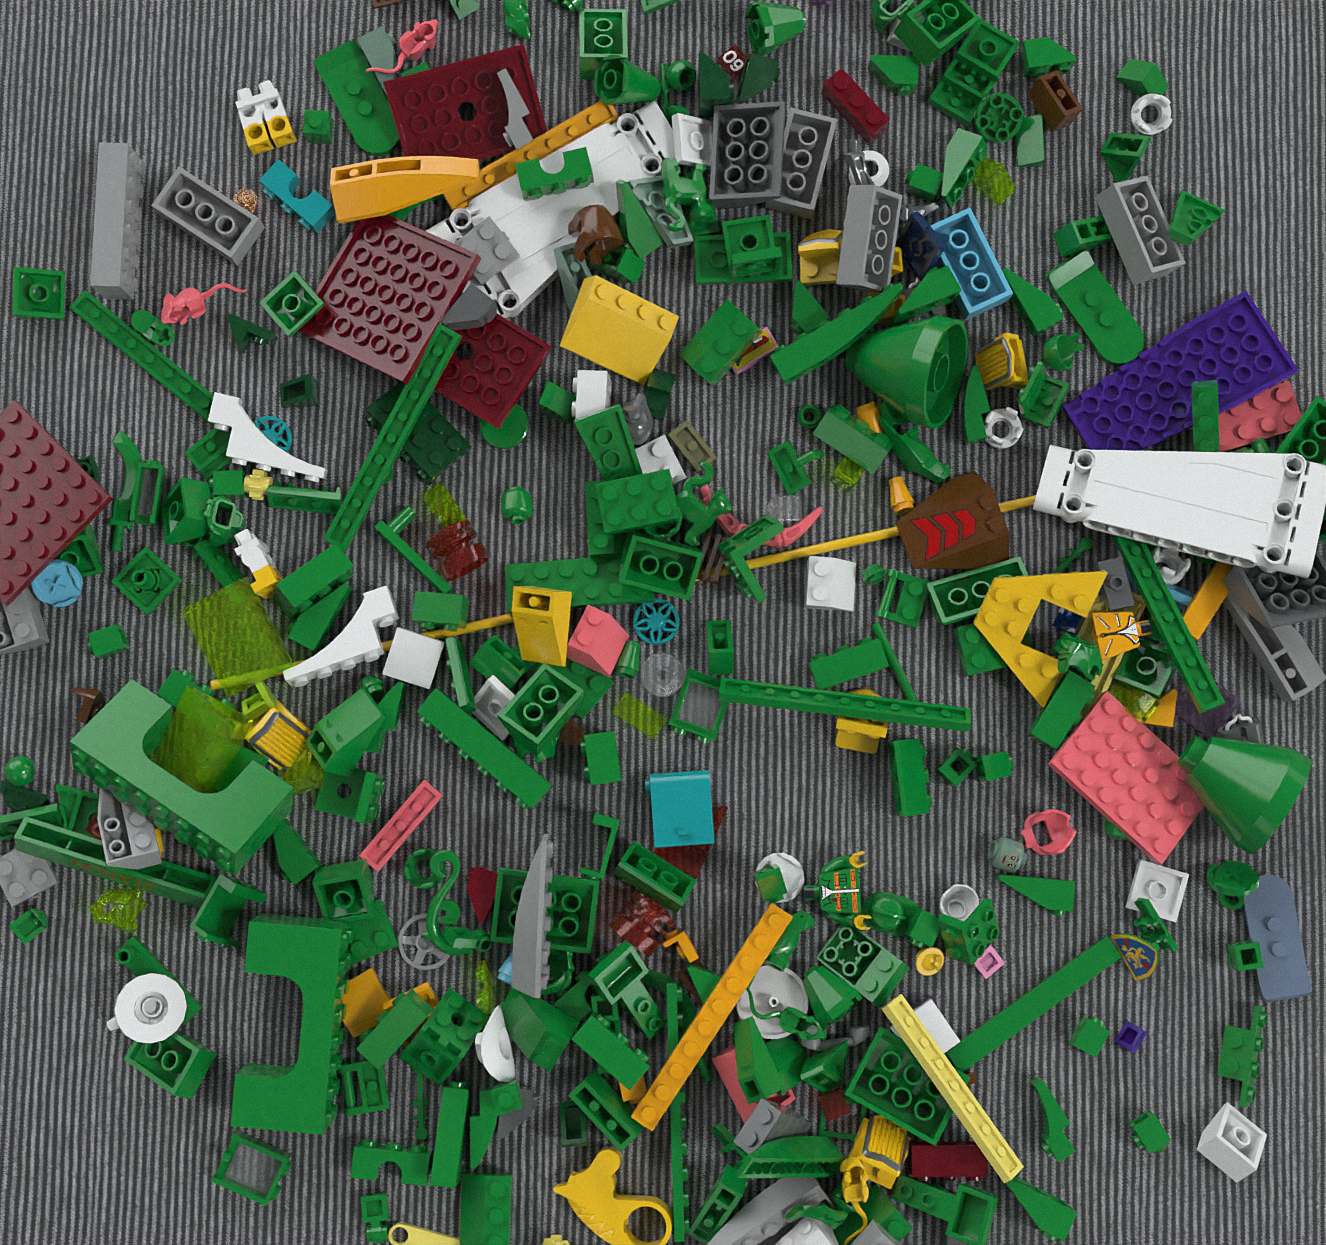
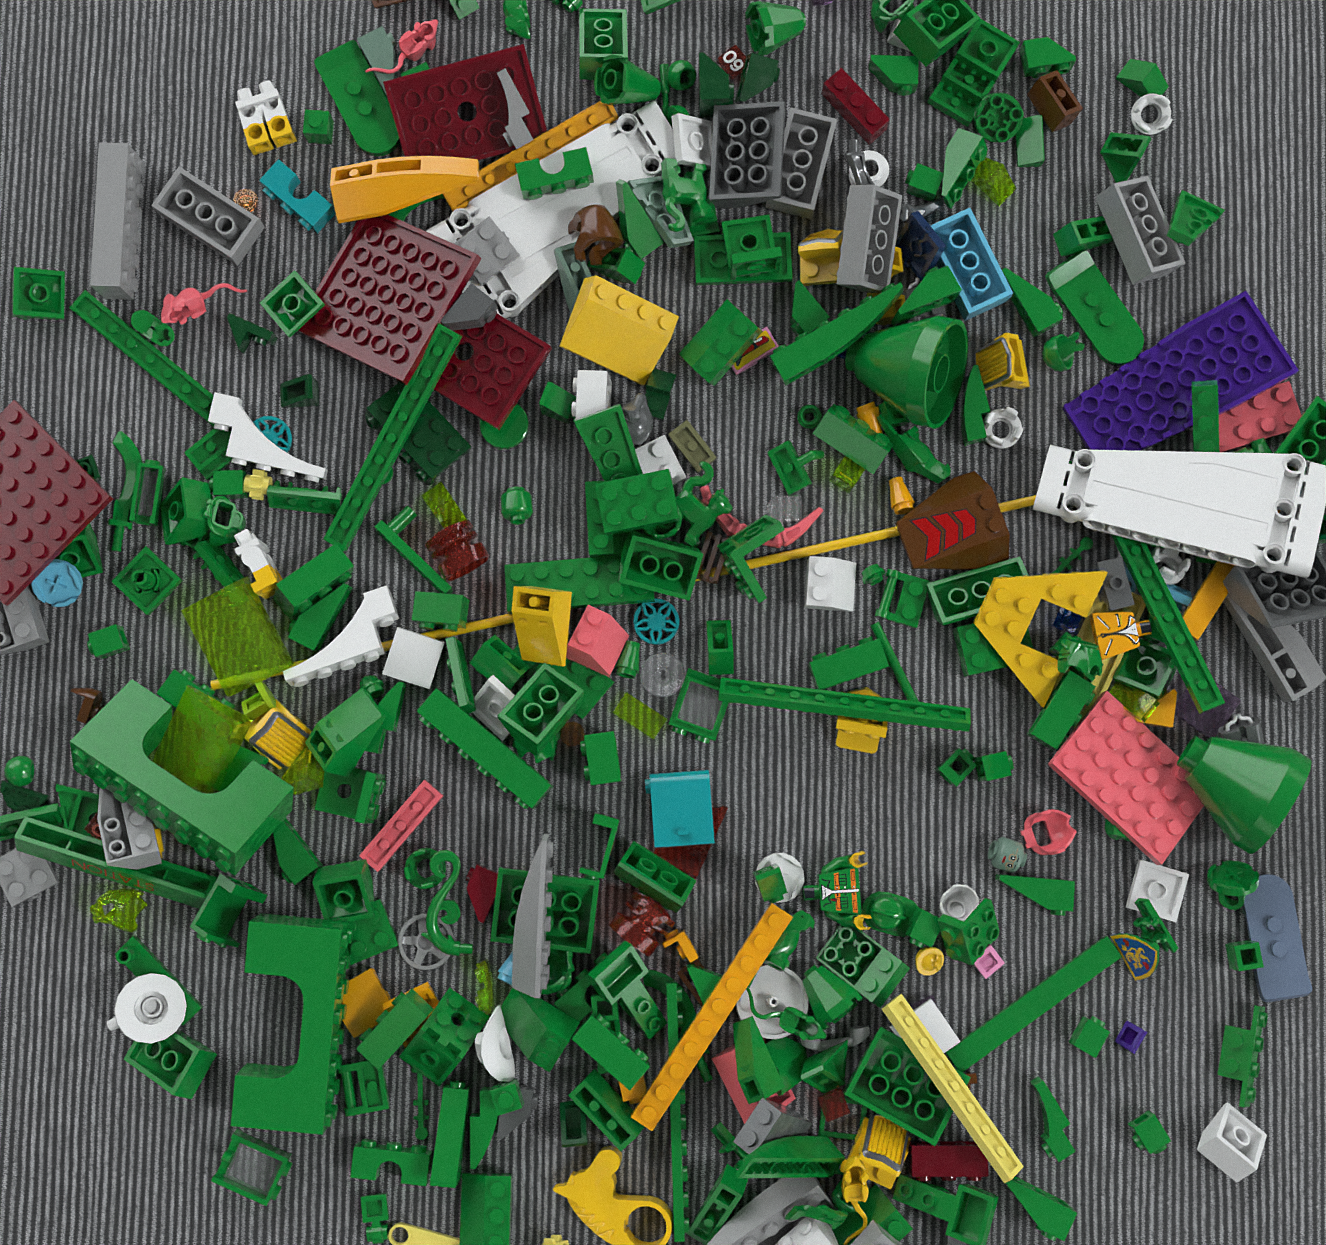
green plate [9,908,48,945] -> none
green plate [443,926,492,952] -> none
green slope [887,739,932,817] -> none
green bracket [1017,361,1070,430] -> none

